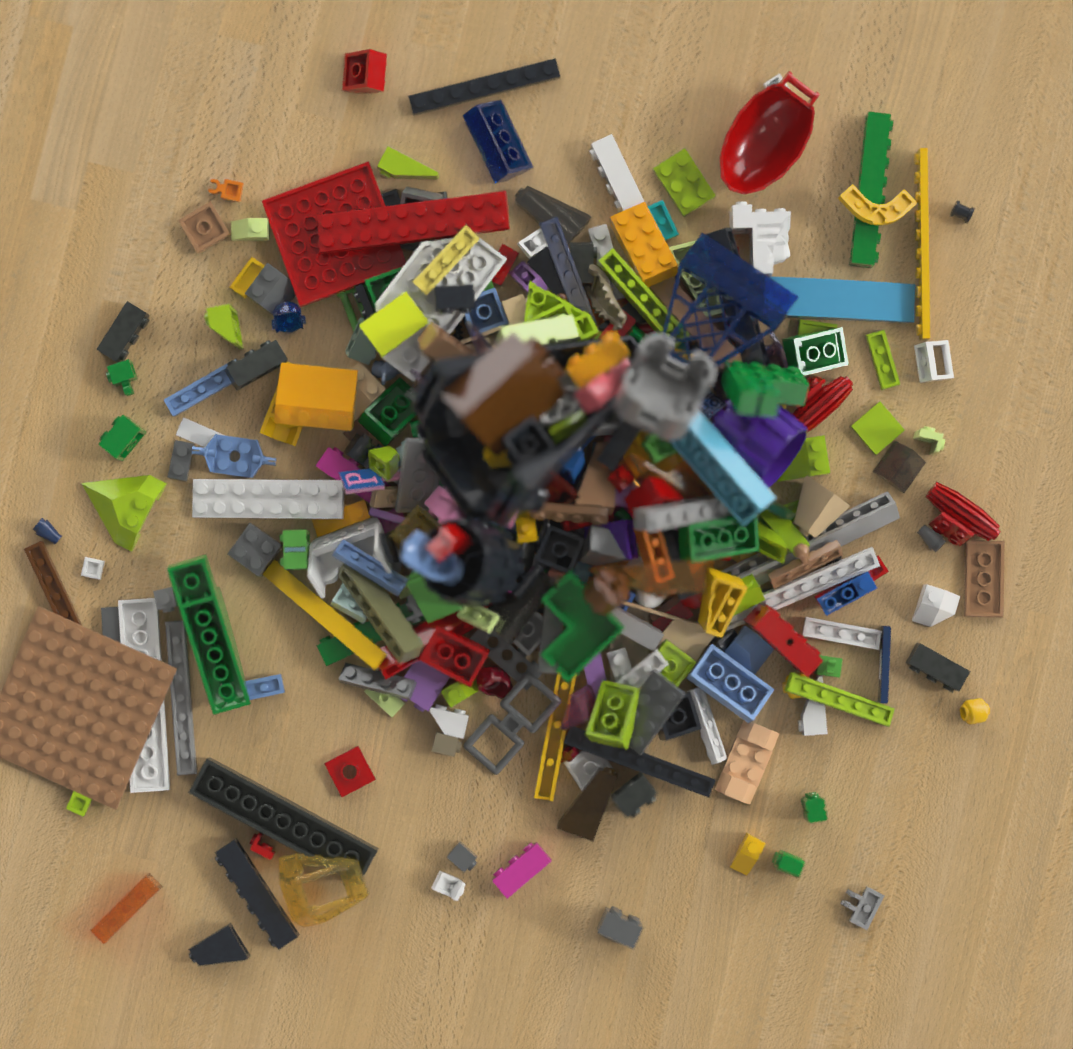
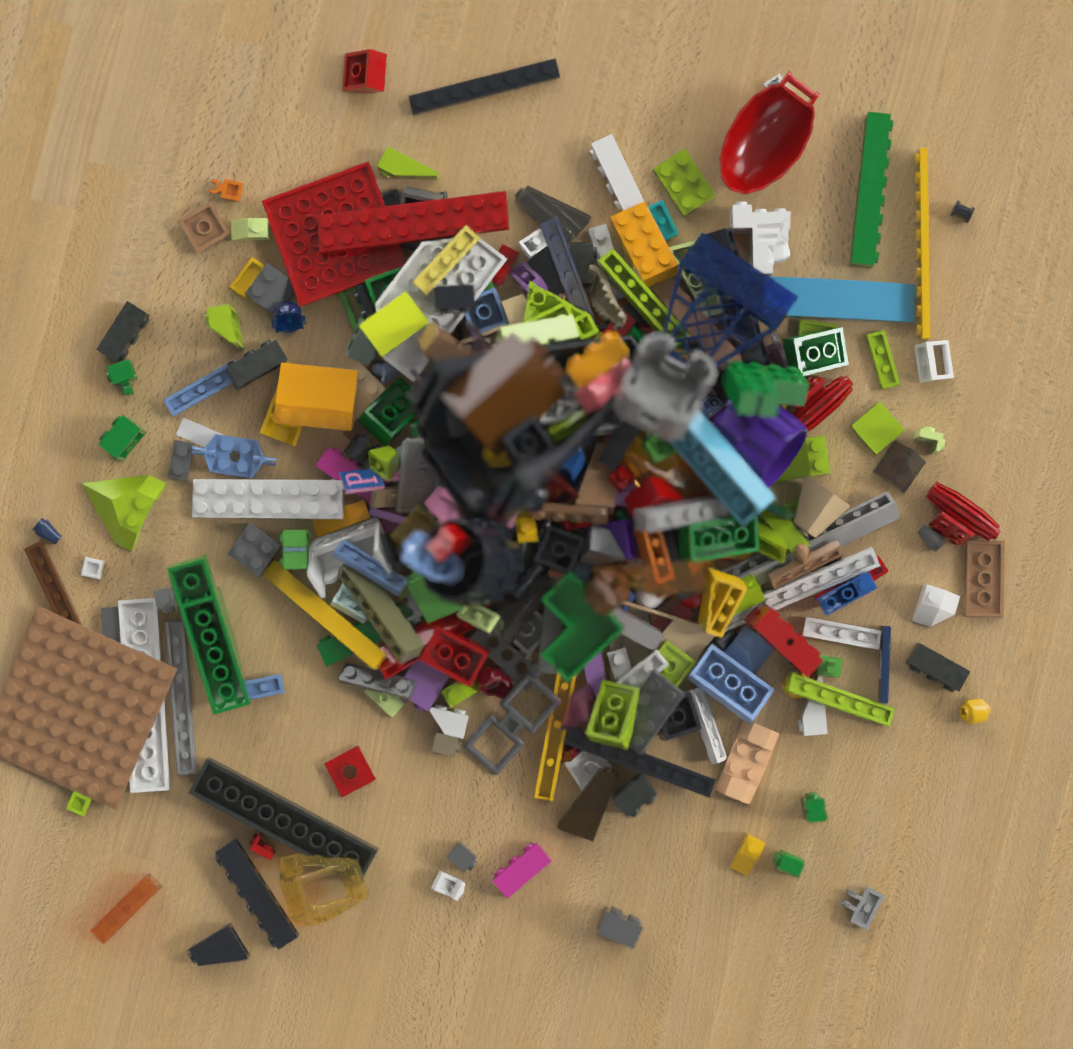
clear blue slope [462,99,534,184] -> none
yellow plate [838,184,917,225] -> none

